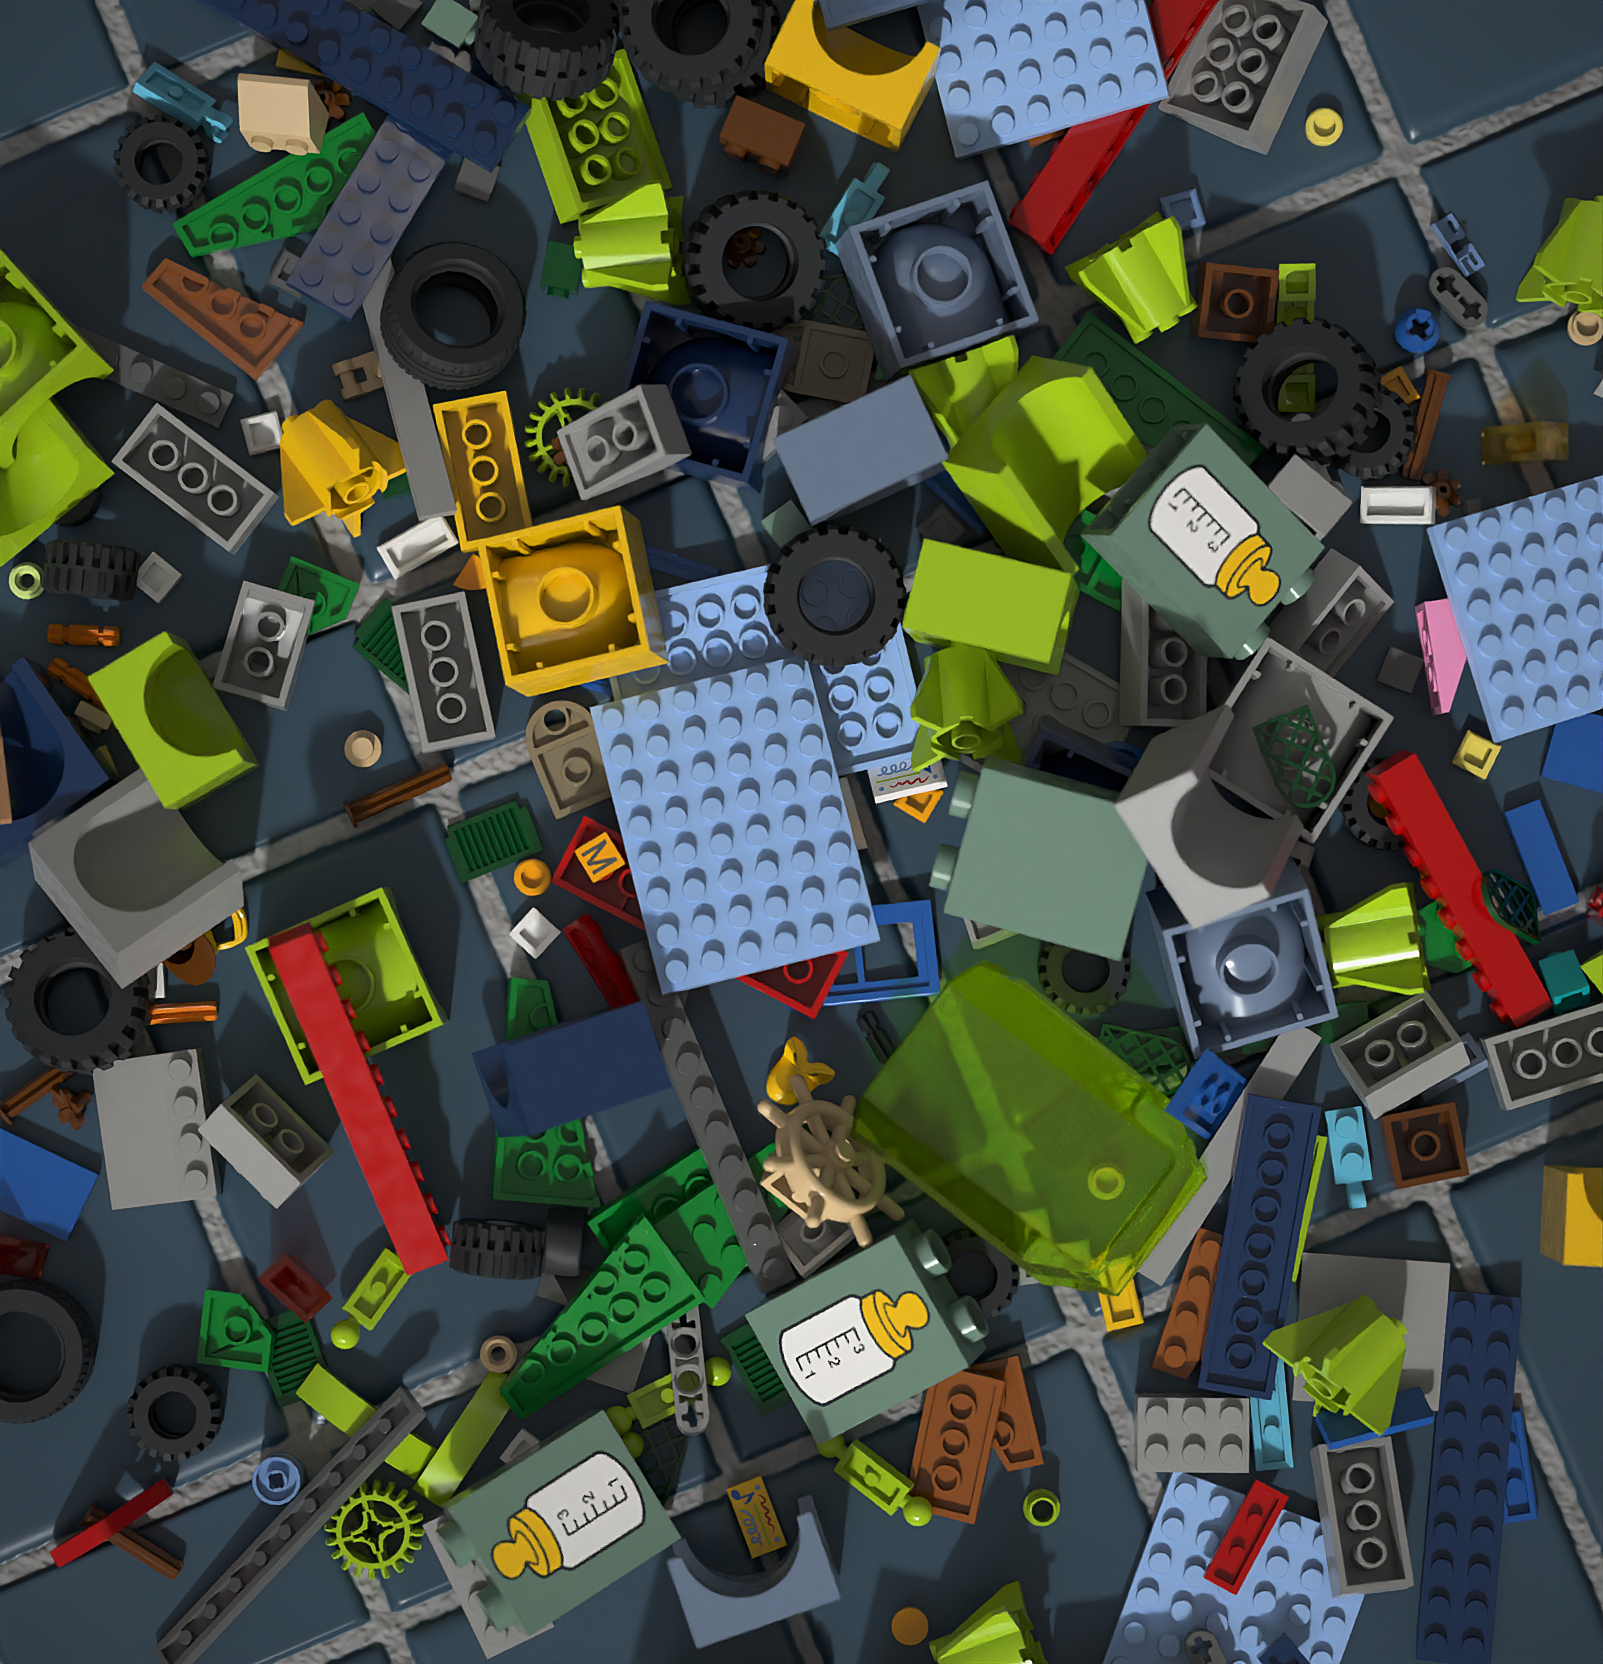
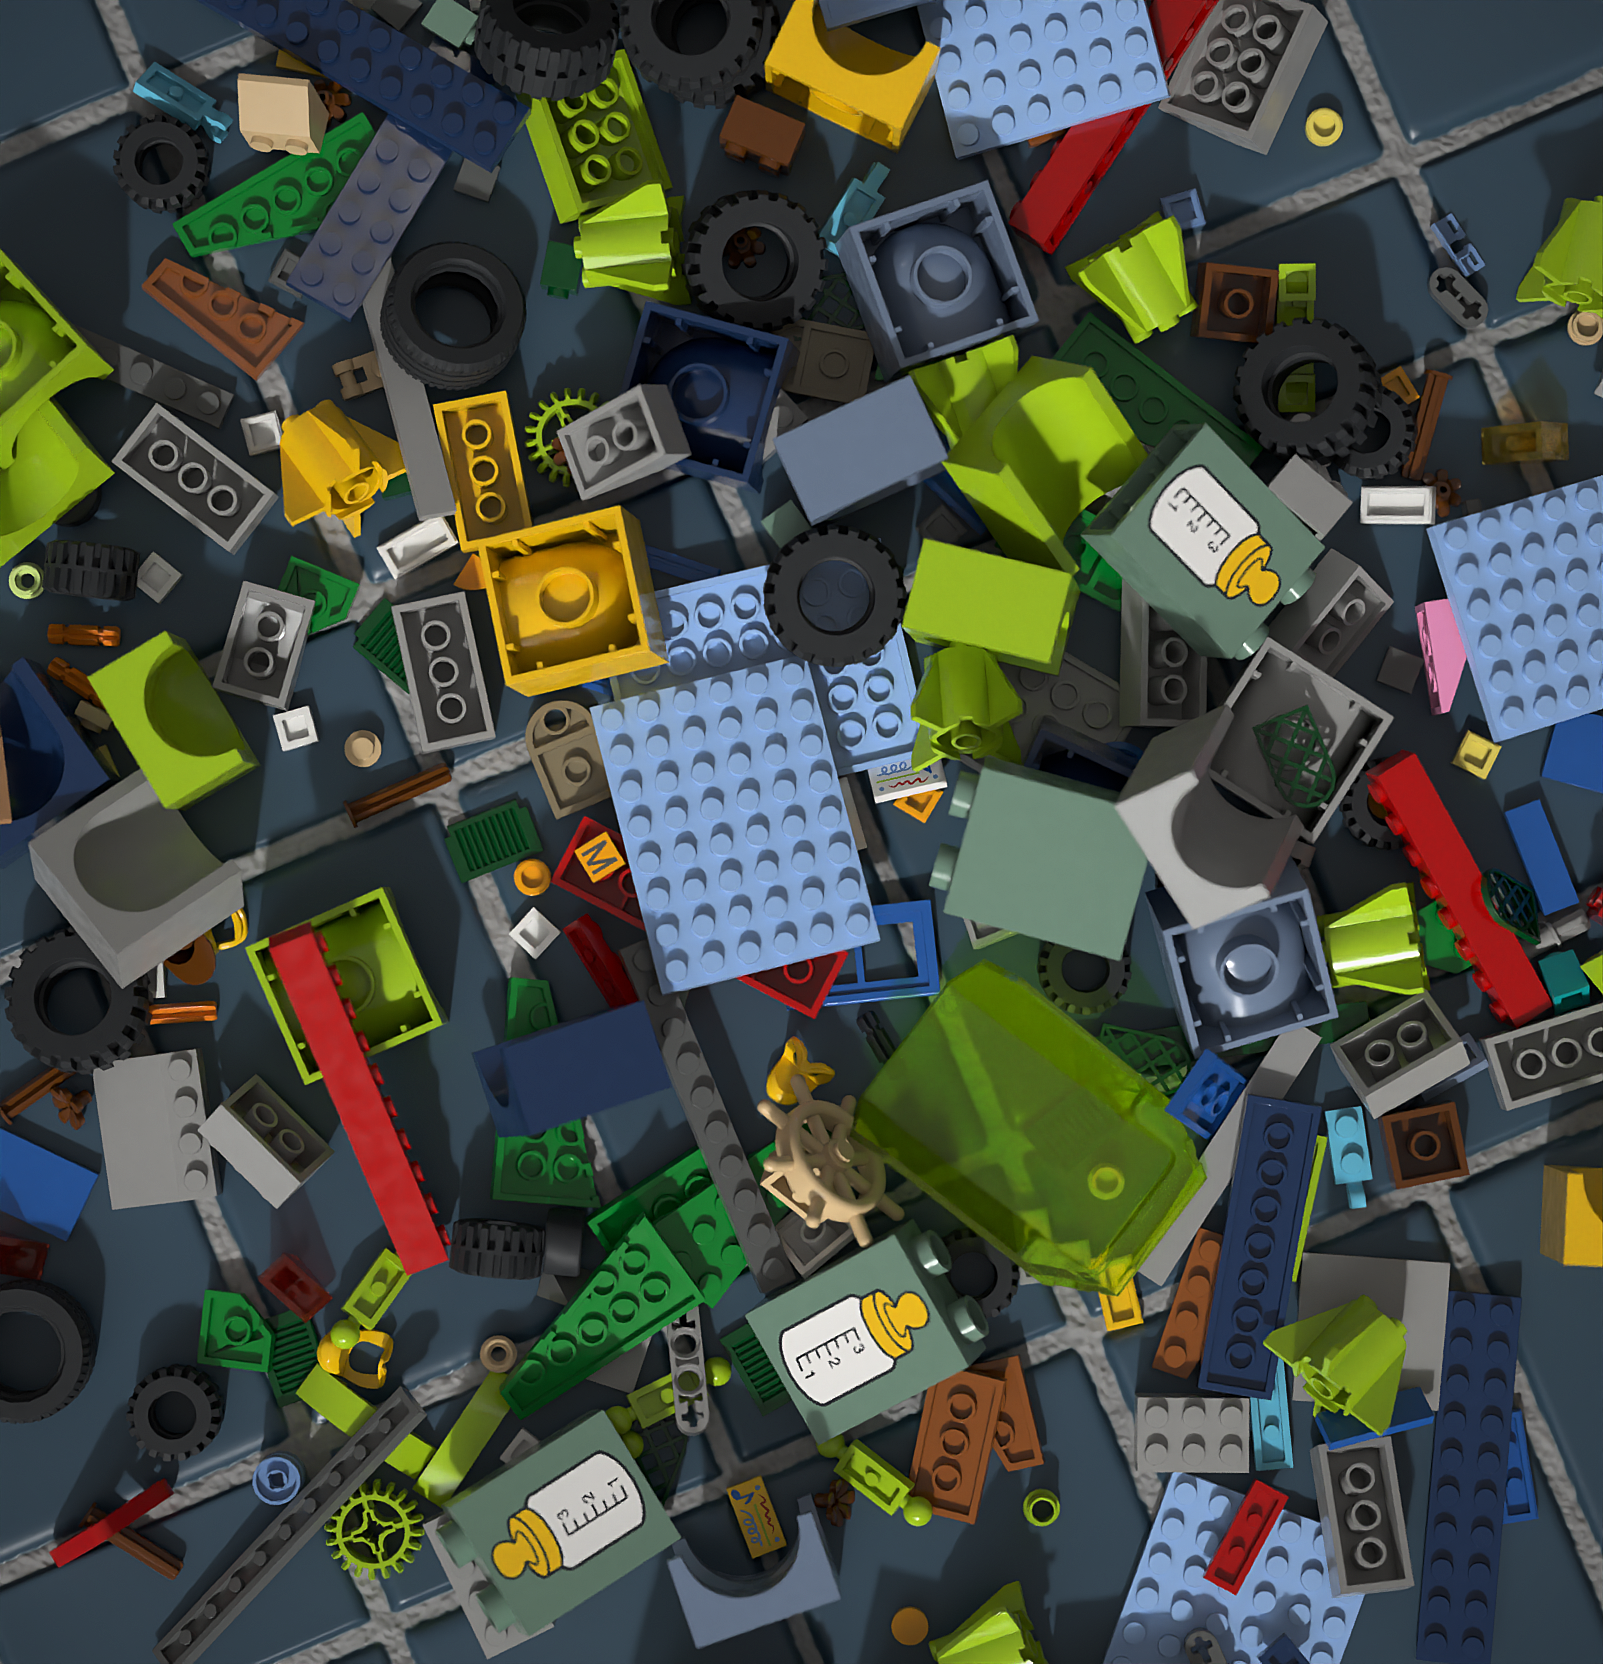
blue piece [1394,306,1441,353] -> none
none -> white tile [273,706,320,752]
none -> yellow piece [317,1329,394,1389]
none -> reddish brown plant [814,1479,855,1527]
none -> light grey axle [1518,909,1591,961]

